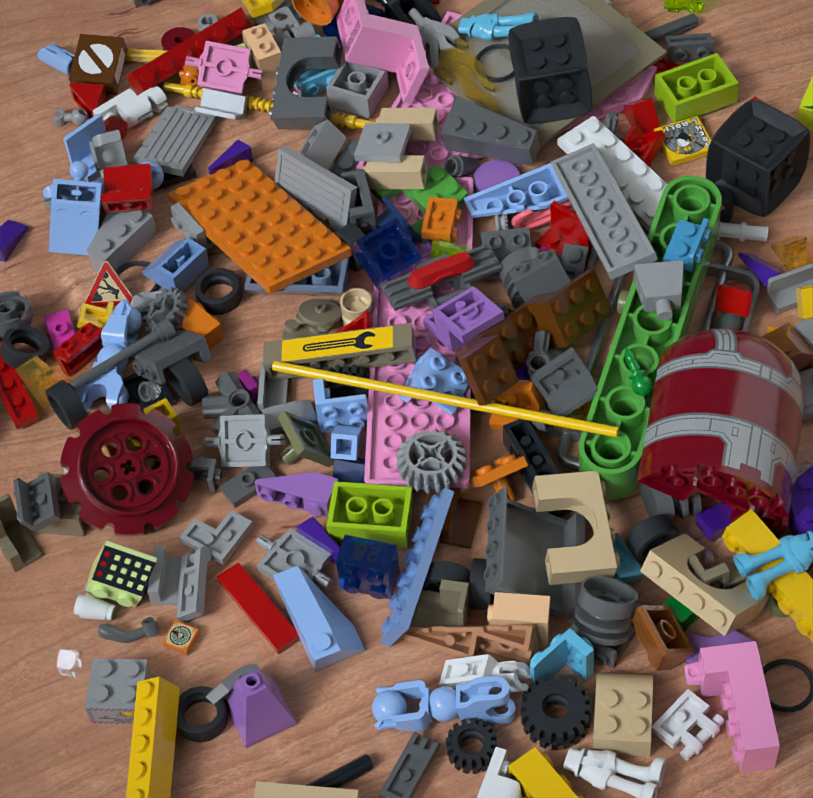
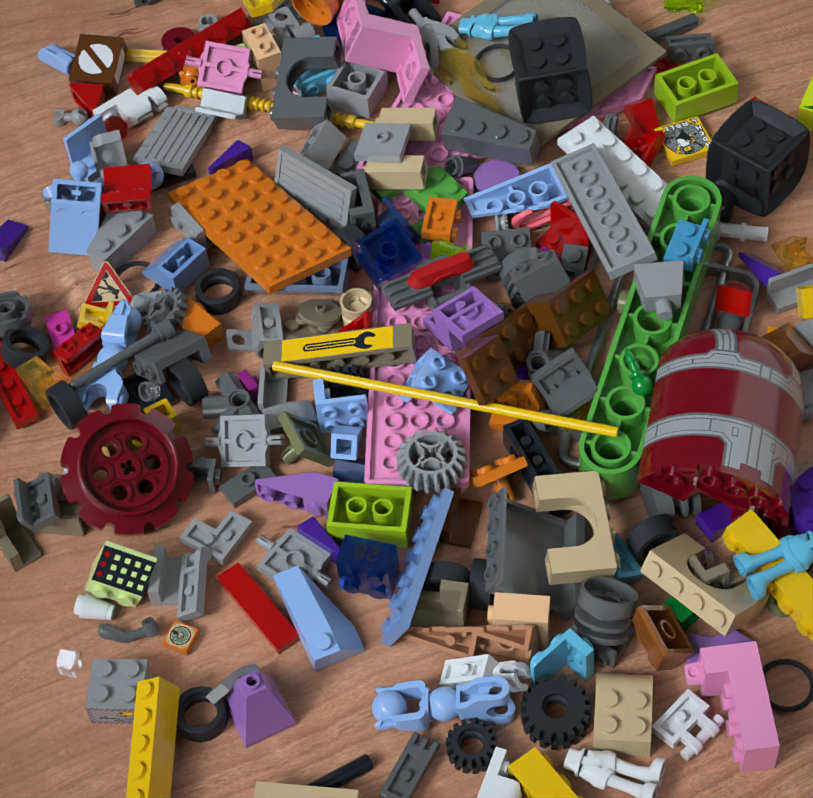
none -> light grey piece [226,302,283,360]

